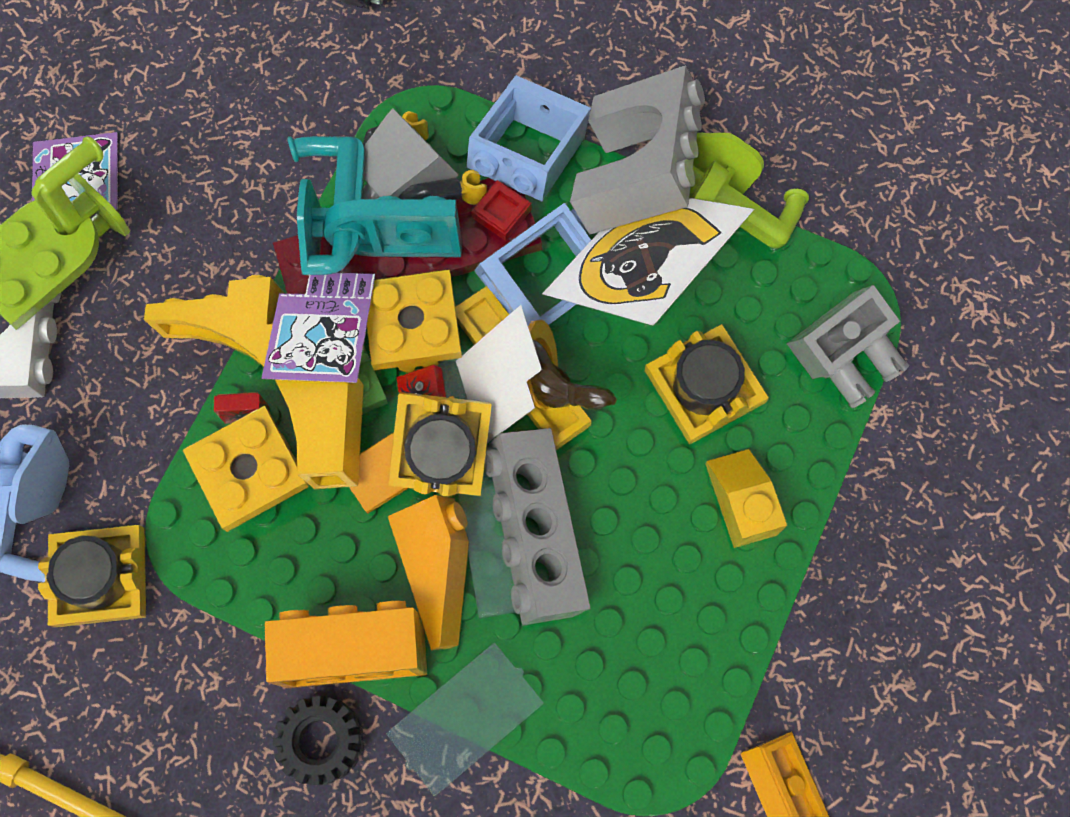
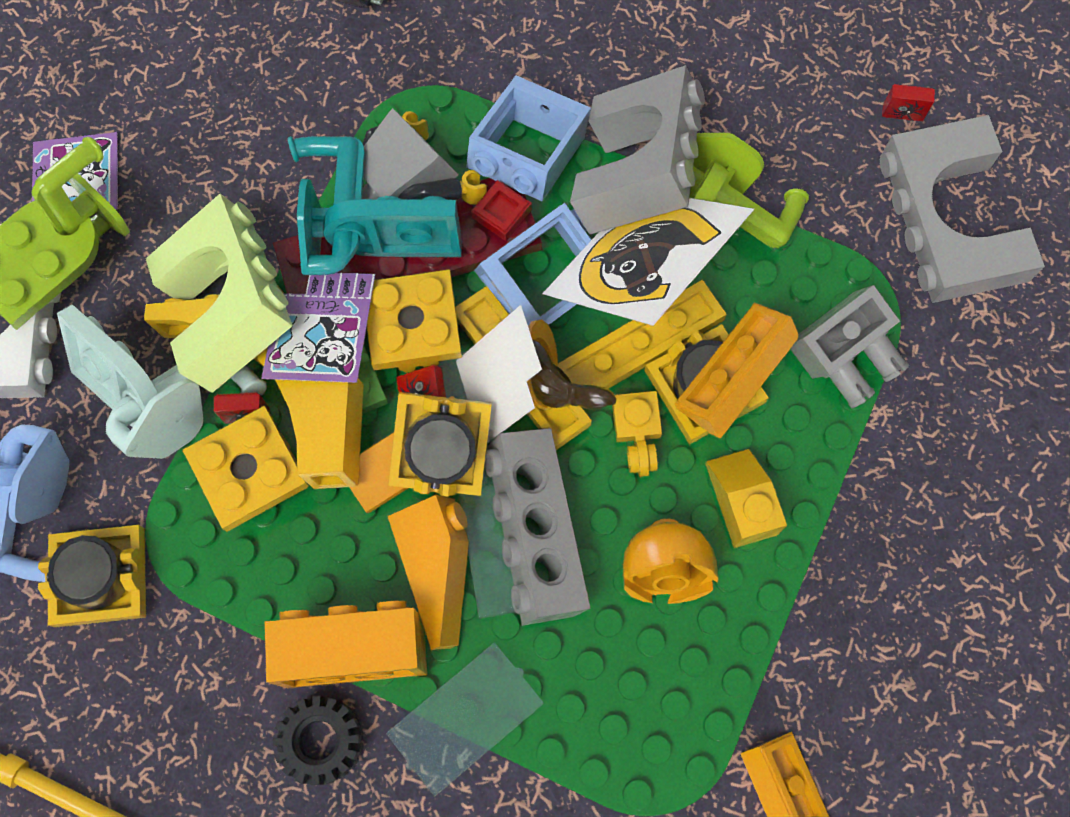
none -> light aqua plate [57,305,267,459]
none -> yellowish green arch [146,194,293,393]
none -> yellow plate [558,280,727,389]
none -> yellow plate [612,391,662,477]
none -> light orange cylinder [623,519,718,604]
none -> light orange slope [674,303,798,438]
none -> light grey arch [880,115,1045,303]
none -> red tile [882,84,935,122]

